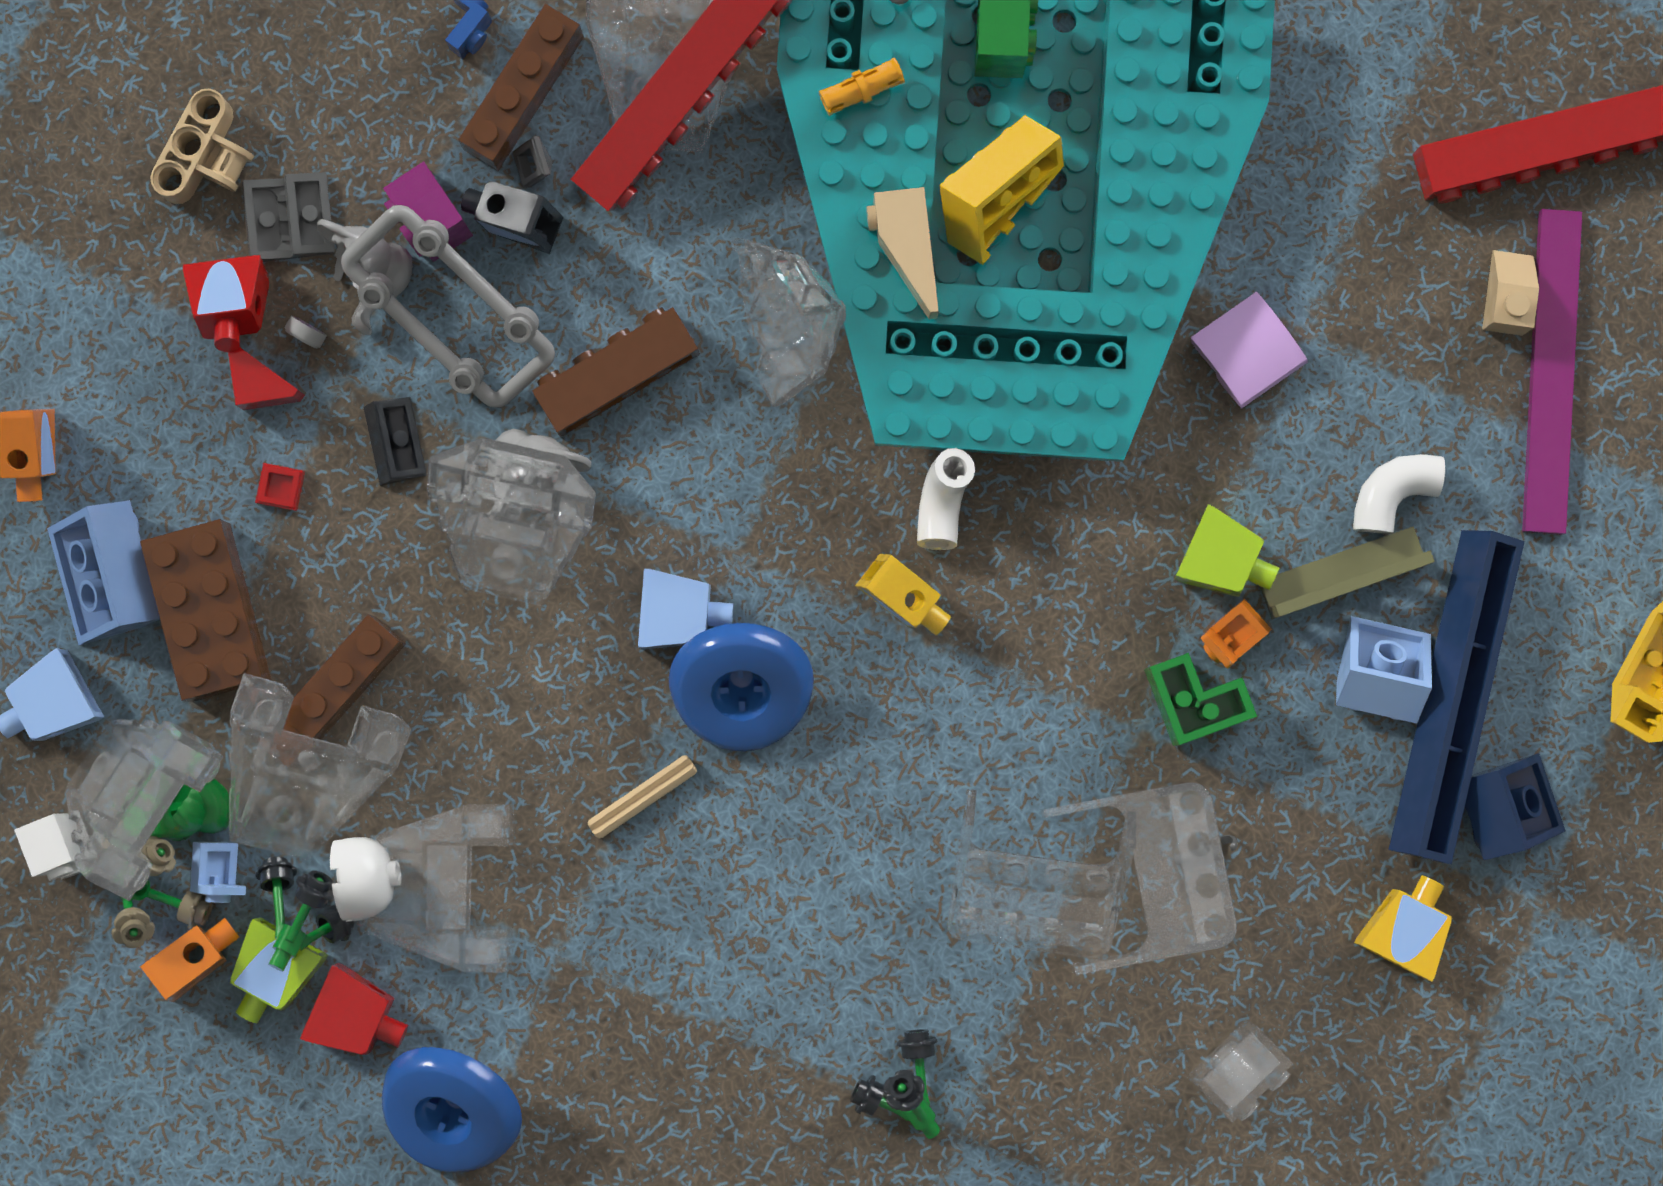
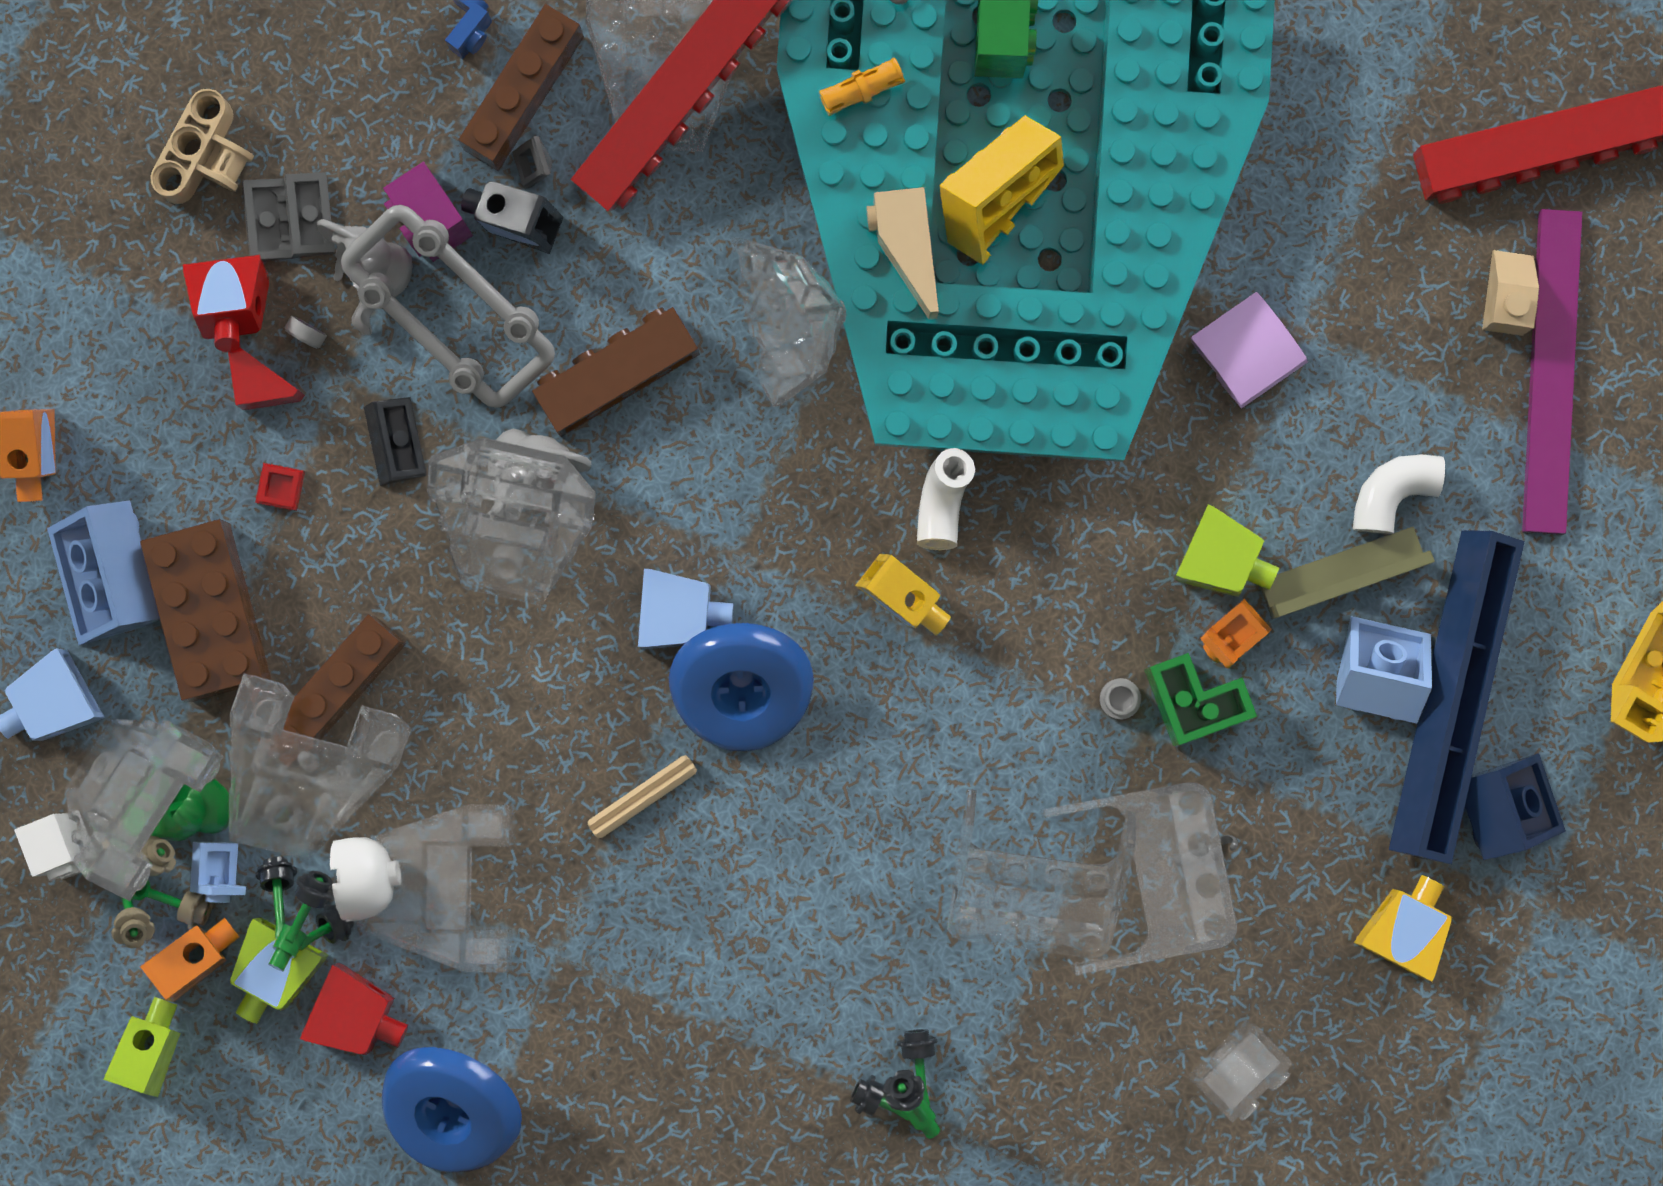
none -> lime torso [103,997,181,1097]
none -> light grey plate [1099,678,1141,719]

